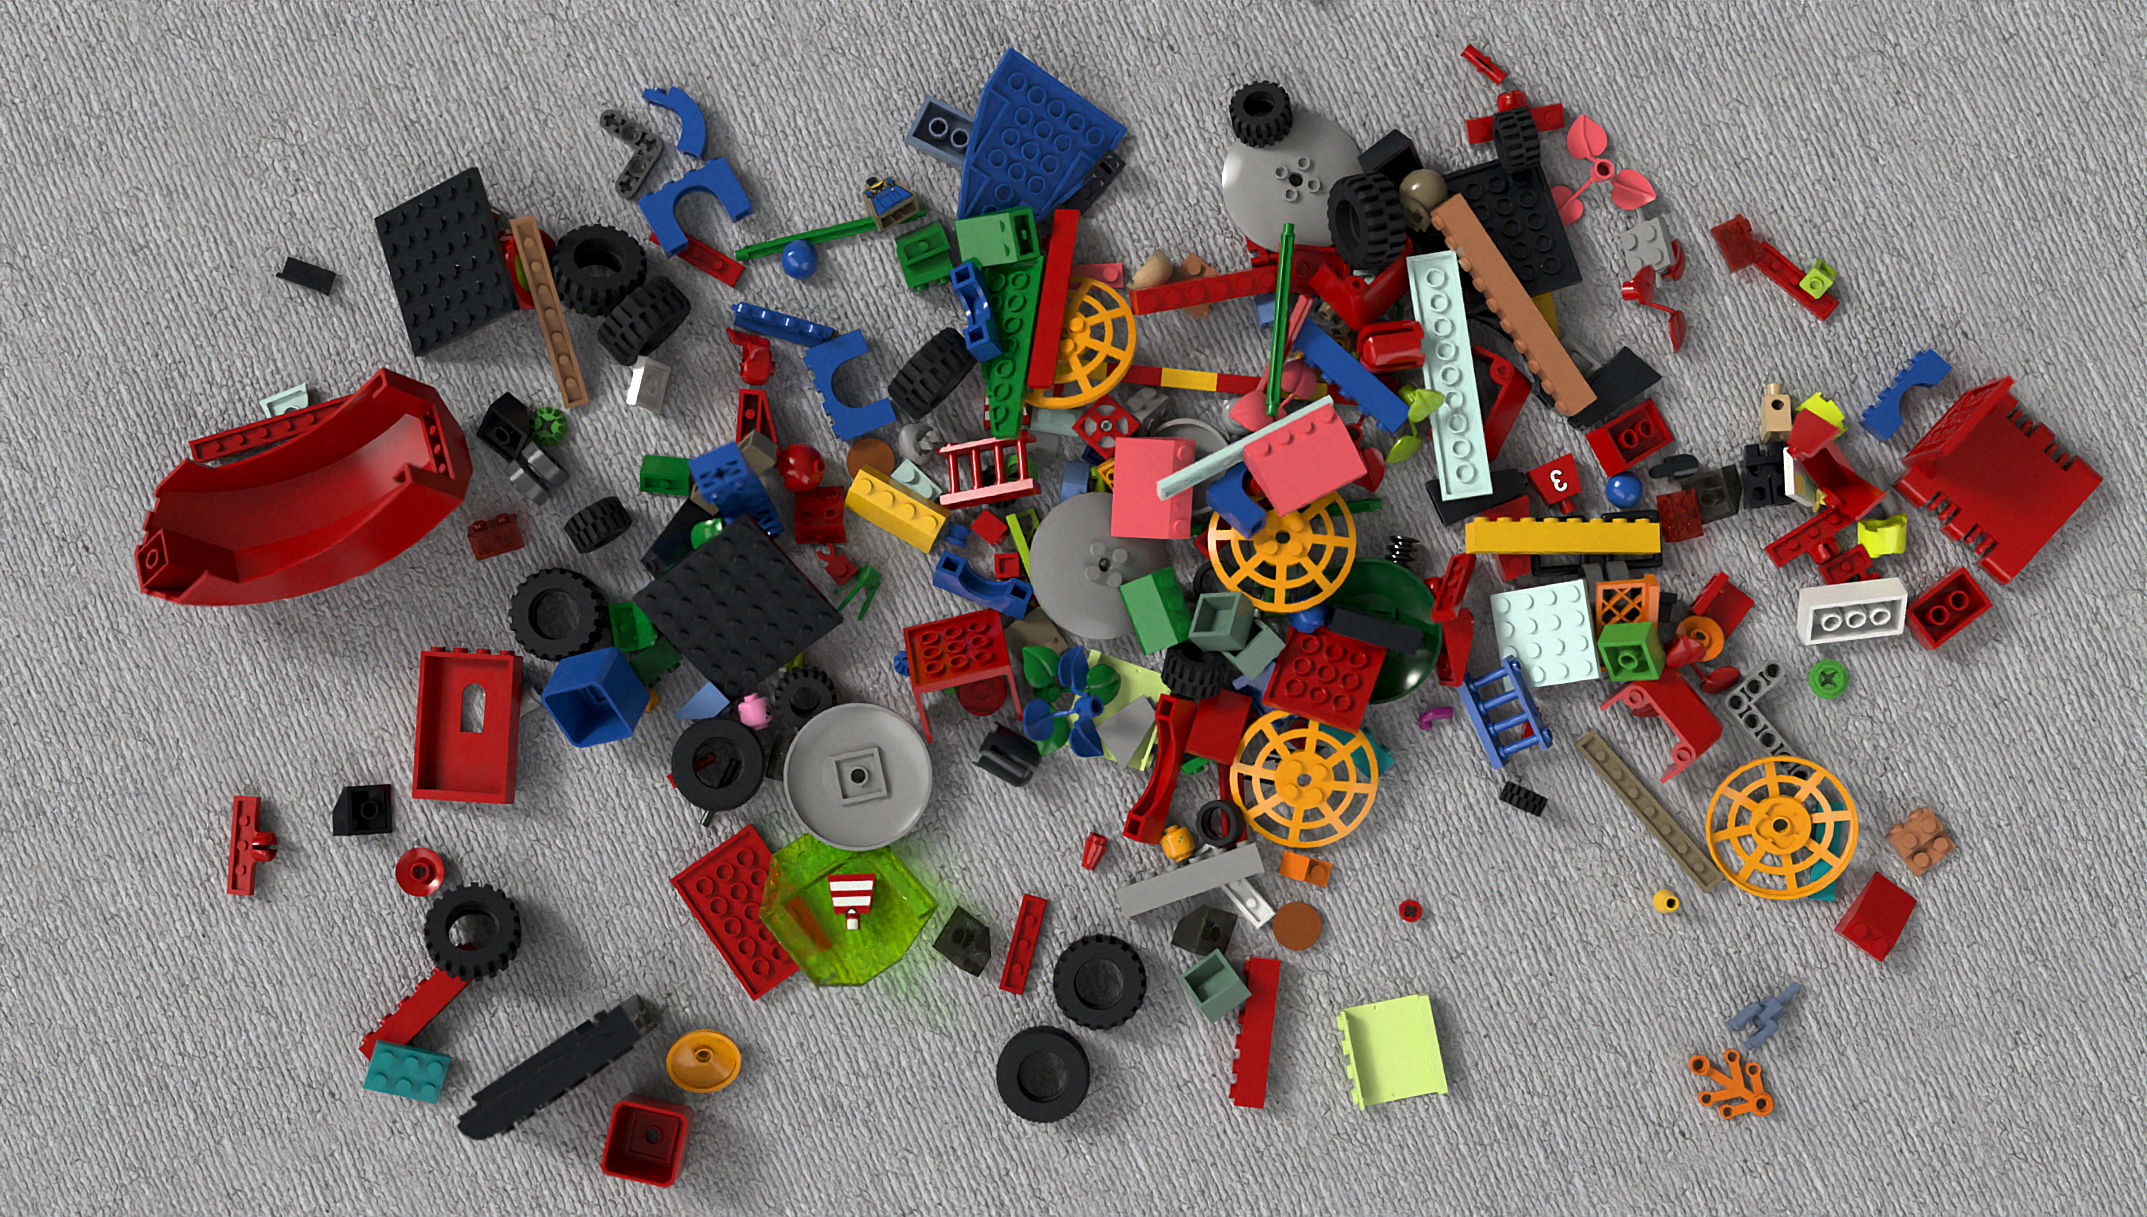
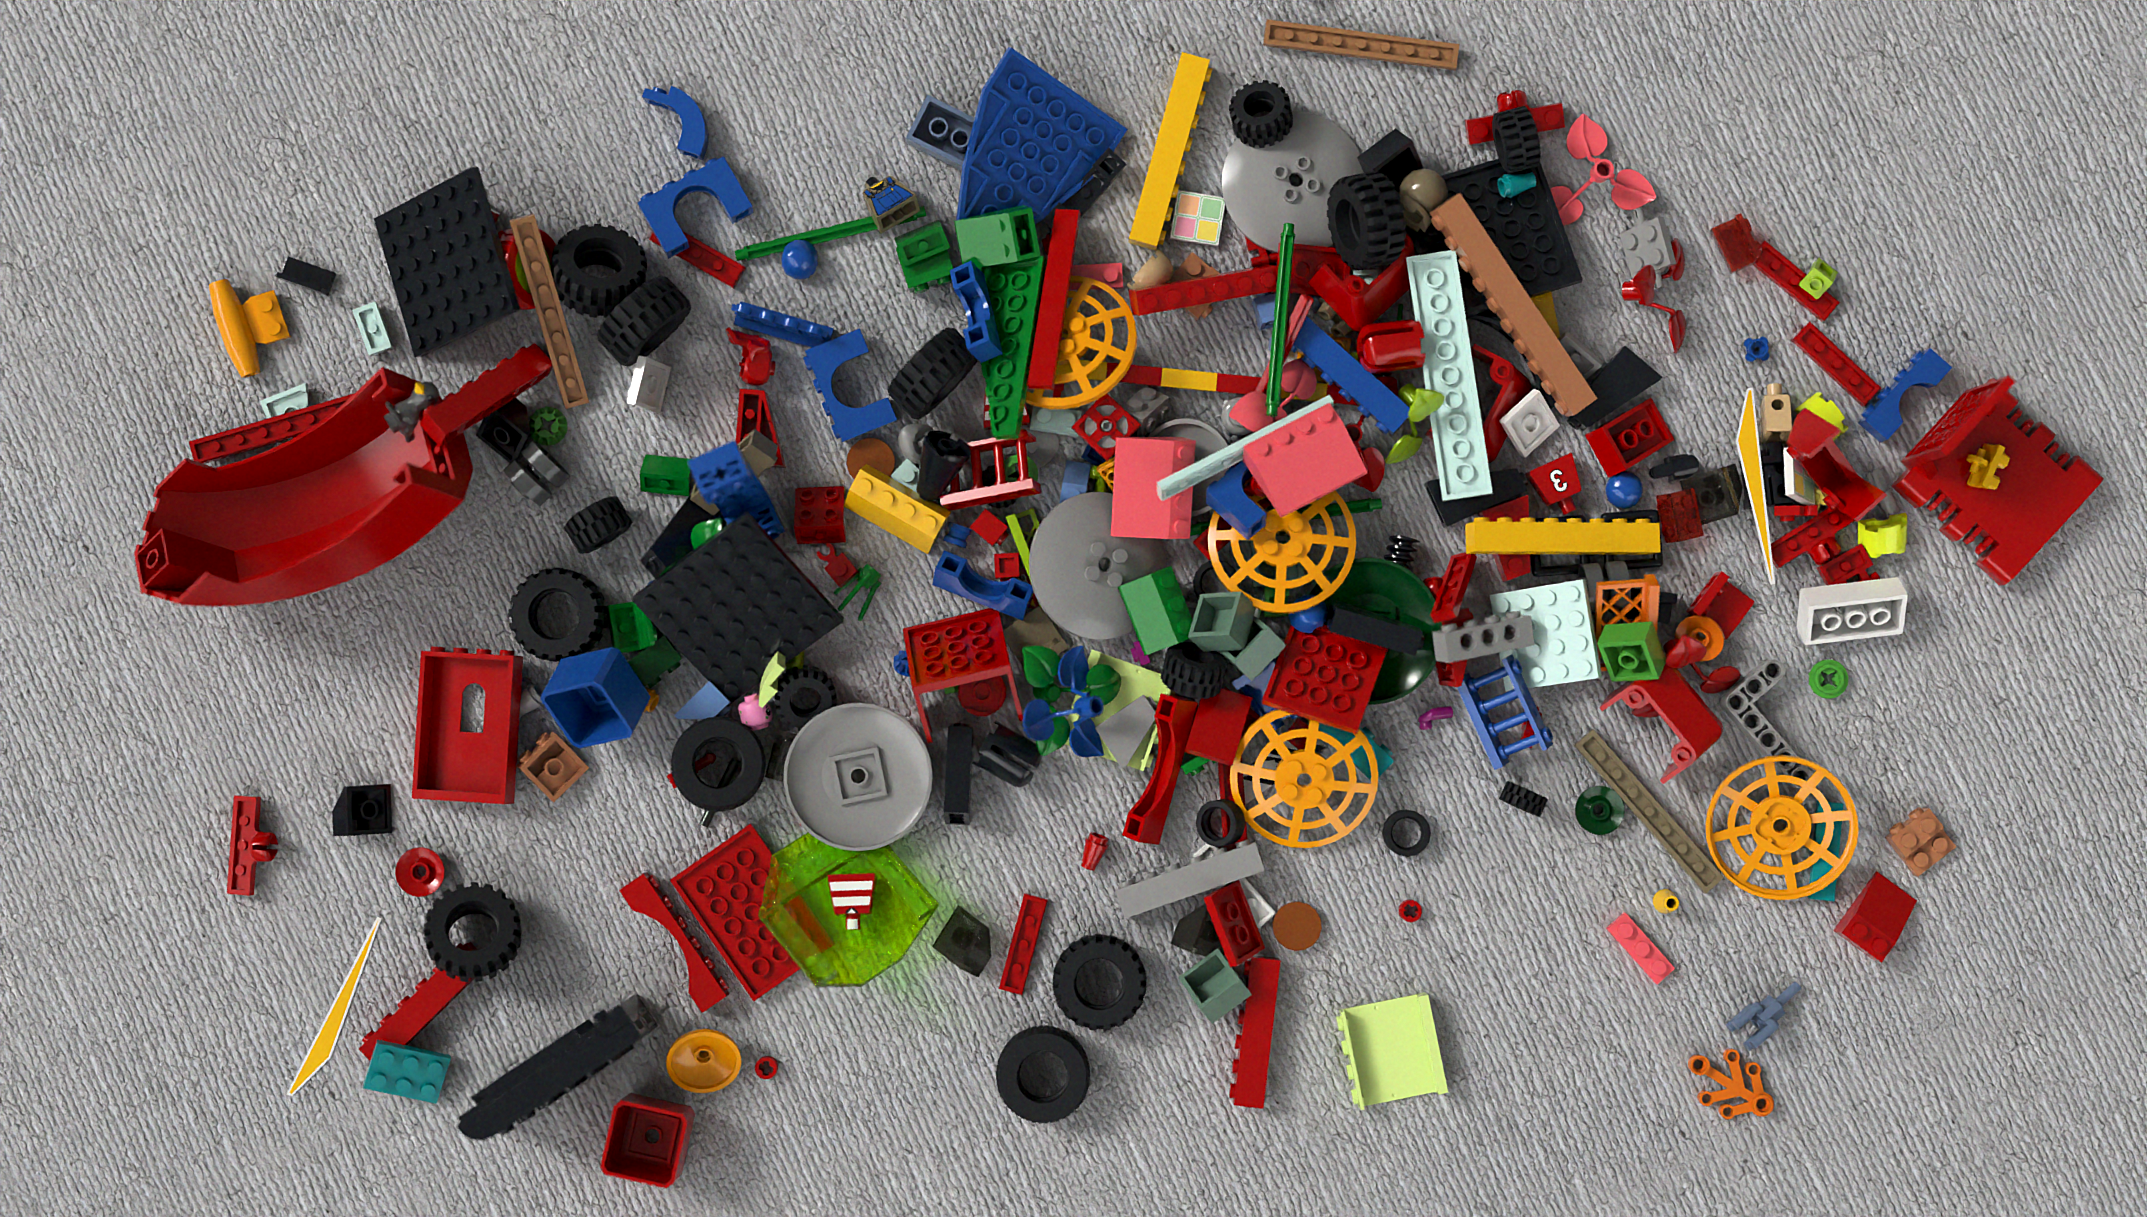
clear red bracket [467,513,525,561] -> none
dark grey beam [600,109,664,199] -> none
red cylinder [778,443,825,492] -> none
light orange head [1160,824,1196,862] -> none
orange slope [1278,850,1332,887] -> none
red pin [1460,43,1508,86] -> none
red brick [1904,566,1993,650] -> none
none -> light orange plate [209,279,291,378]
none -> yellow sticker [287,917,382,1096]
none -> light aqua plate [352,302,394,357]
none -> dark grey animal [384,381,439,443]
none -> red brick [420,343,553,447]
none -> nougat plate [516,731,589,803]
none -> red arch [619,872,730,1013]
none -> red bush [755,1056,778,1079]
none -> yellowish green slope [758,651,785,708]
none -> black cone [916,430,971,501]
none -> black slope [943,723,973,825]
none -> yellow brick [1128,52,1213,250]
none -> magenta plate [1130,641,1151,666]
none -> tile [1170,190,1225,247]
none -> red plate [1204,880,1265,967]
none -> medium nougat plate [1263,19,1459,70]
none -> black tyre [1382,809,1431,857]
none -> light grey brick [1432,611,1534,663]
none -> teal cone [1497,172,1536,198]
none -> white plate [1499,389,1560,458]
none -> dark green dish [1575,786,1625,835]
none -> coral plate [1606,912,1675,984]
none -> yellow sticker [1736,387,1775,585]
none -> blue plate [1744,337,1770,362]
none -> red plate [1774,505,1818,522]
none -> red tile [1791,322,1881,407]
none -> yellow hips [1966,444,2010,490]

